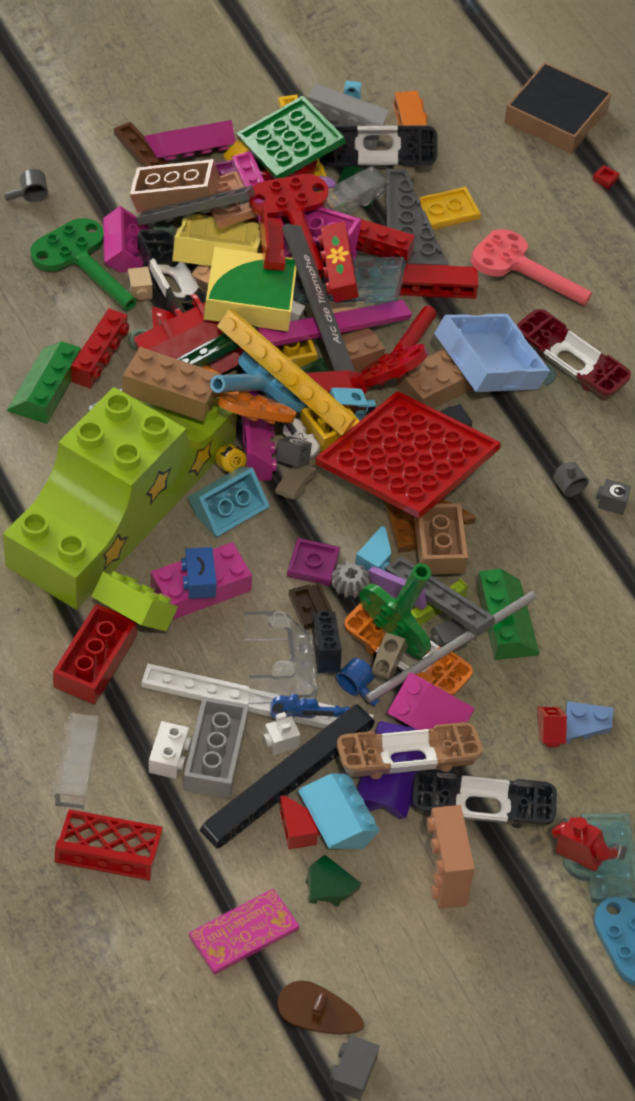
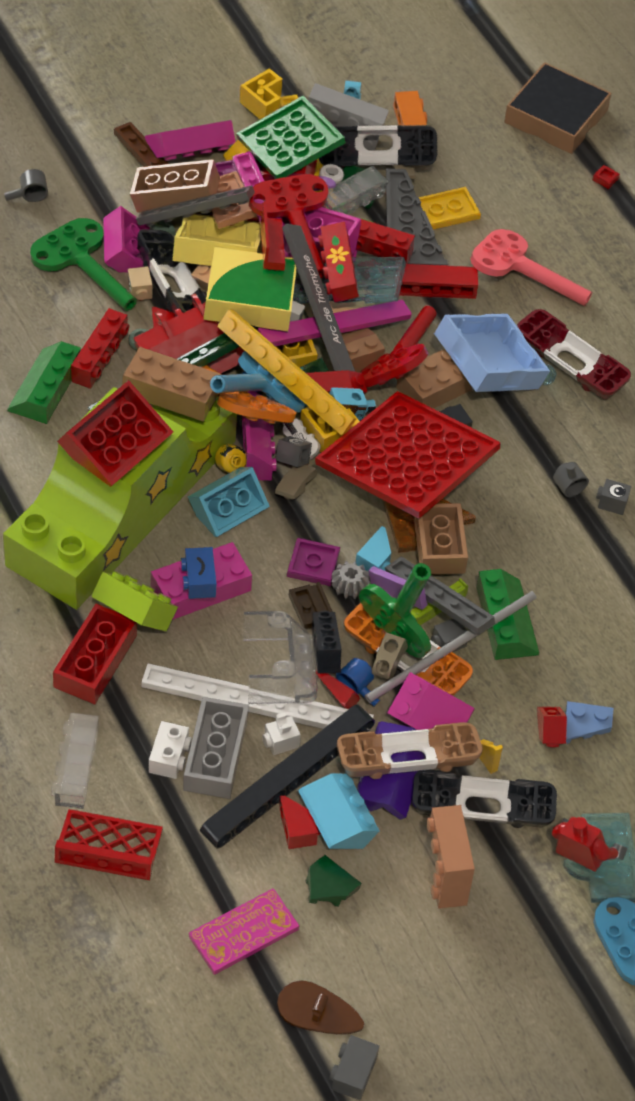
blue piece [270,694,350,719] -> none
none -> red slope [57,380,174,487]
none -> yellow brick [240,68,282,119]
none -> red slope [316,671,361,709]
none -> white piece [319,164,344,184]
none -> yellow tile [479,739,503,774]

